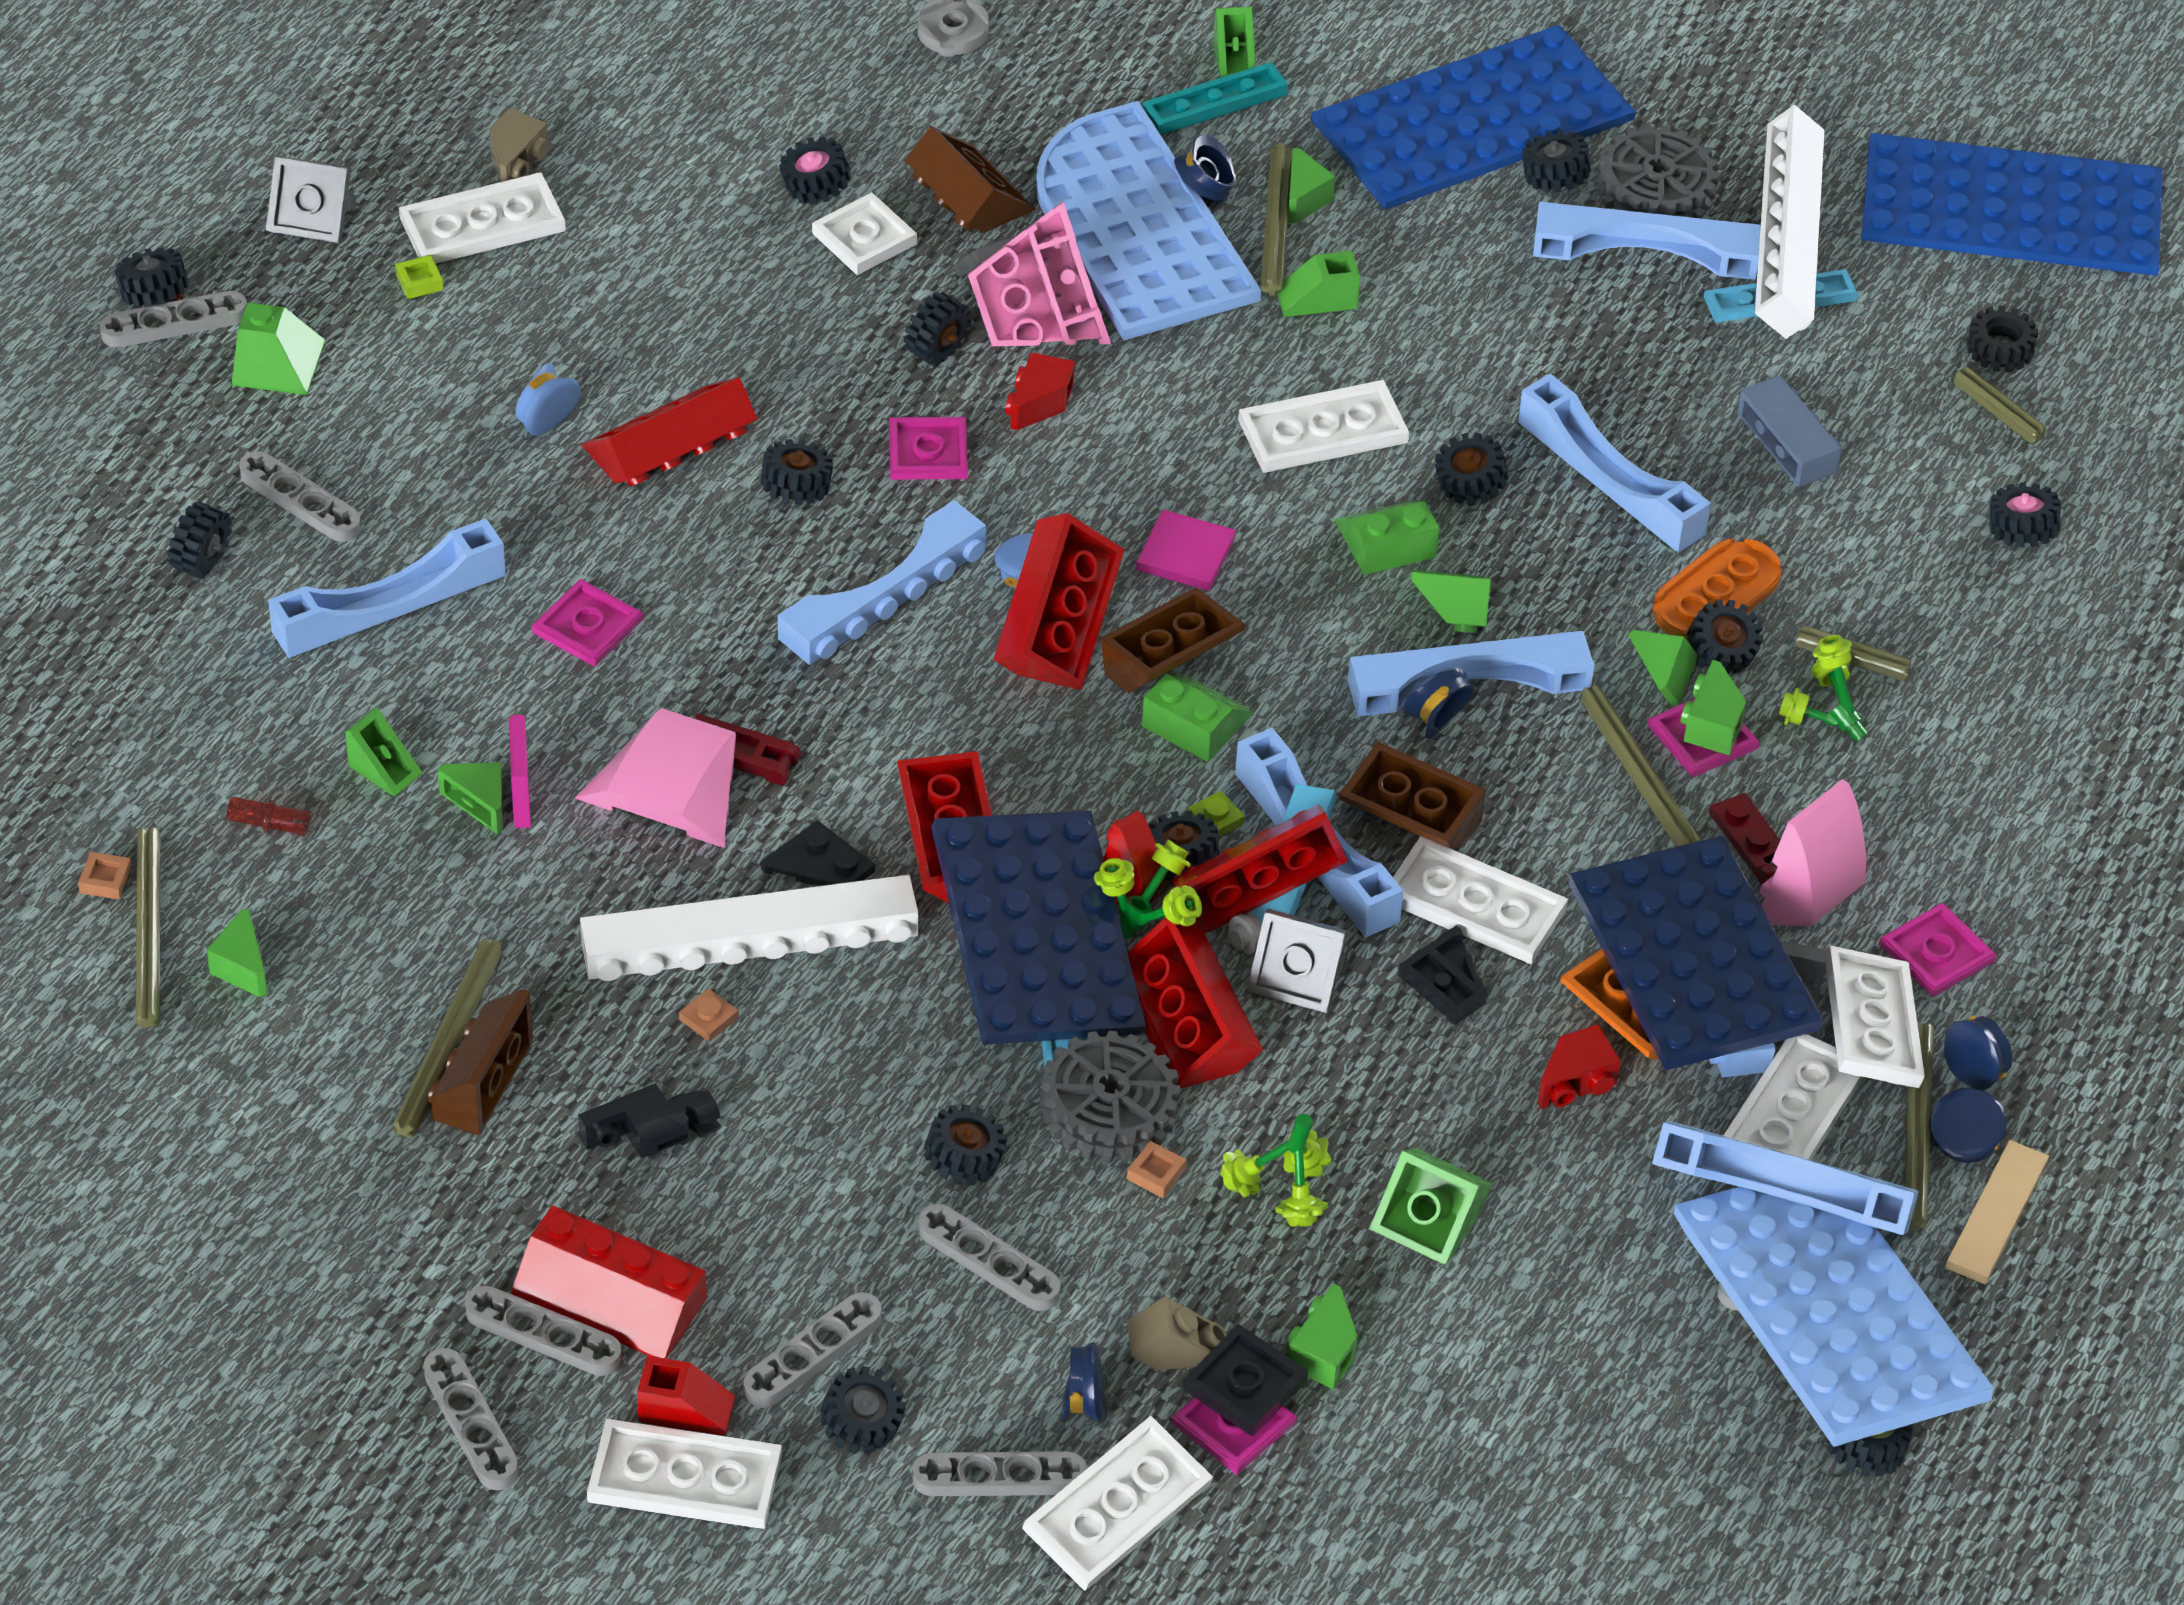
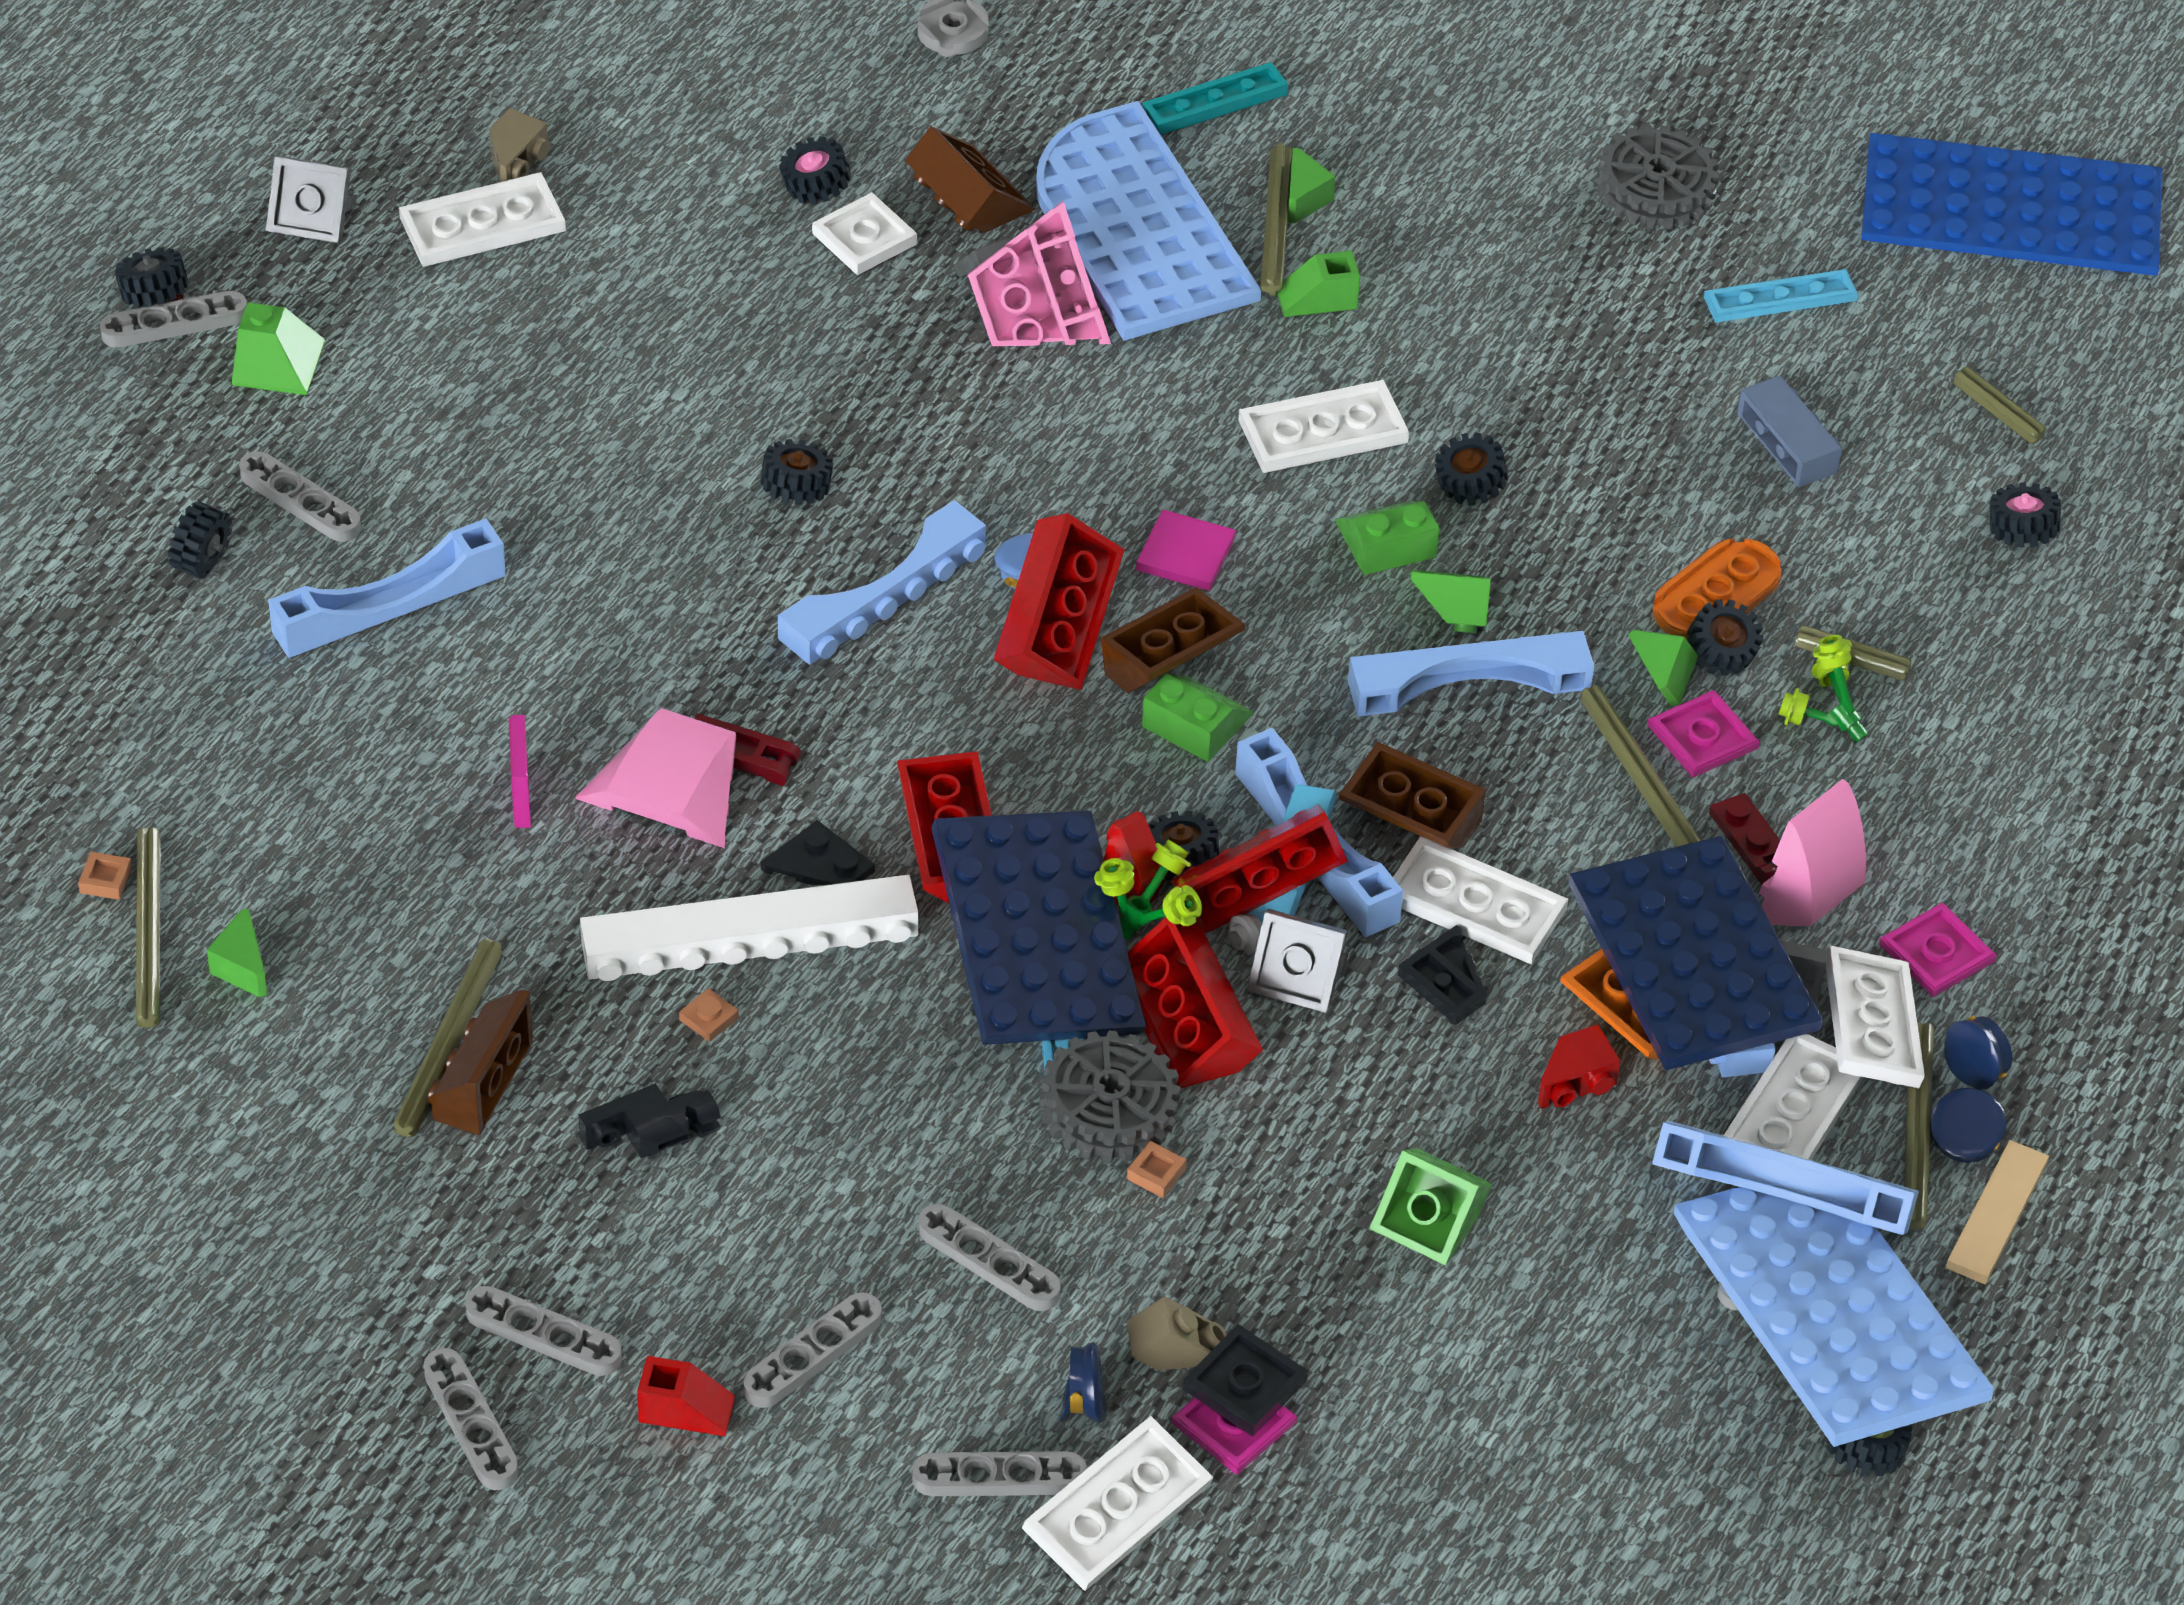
clear red axle [227,797,311,837] -> none
bright green slope [345,707,423,797] -> none
lime plate [395,255,443,299] -> none
bright green slope [437,762,503,834] -> none
slope [510,1205,707,1359] -> none
medium blue piece [515,363,581,436] -> none
dark pink tile [532,579,644,667] -> none
red slope [581,377,758,487] -> none
white plate [587,1419,782,1529] -> none
black wheel [820,1366,906,1454] -> none
dark pink tile [889,417,968,480] -> none
black wheel [904,292,972,366] -> none
black wheel [924,1104,1007,1185] -> none
red slope [1005,352,1075,430] -> none
dark blue piece [1174,134,1236,202] -> none
lime plate [1188,791,1245,837] -> none
bright green slope [1213,6,1255,78] -> none
lime plant [1220,1114,1332,1227] -> none
bright green slope [1285,1283,1358,1390] -> none
blue plate [1311,25,1636,210] -> none
dark blue piece [1403,668,1474,739] -> none
light blue arch [1518,374,1711,553] -> none
black wheel [1522,130,1591,192] -> none
light blue arch [1533,202,1761,280] -> none
bright green slope [1680,660,1746,756] -> none
white brick [1755,105,1824,339] -> none
black tyre [1967,306,2038,372] -> none

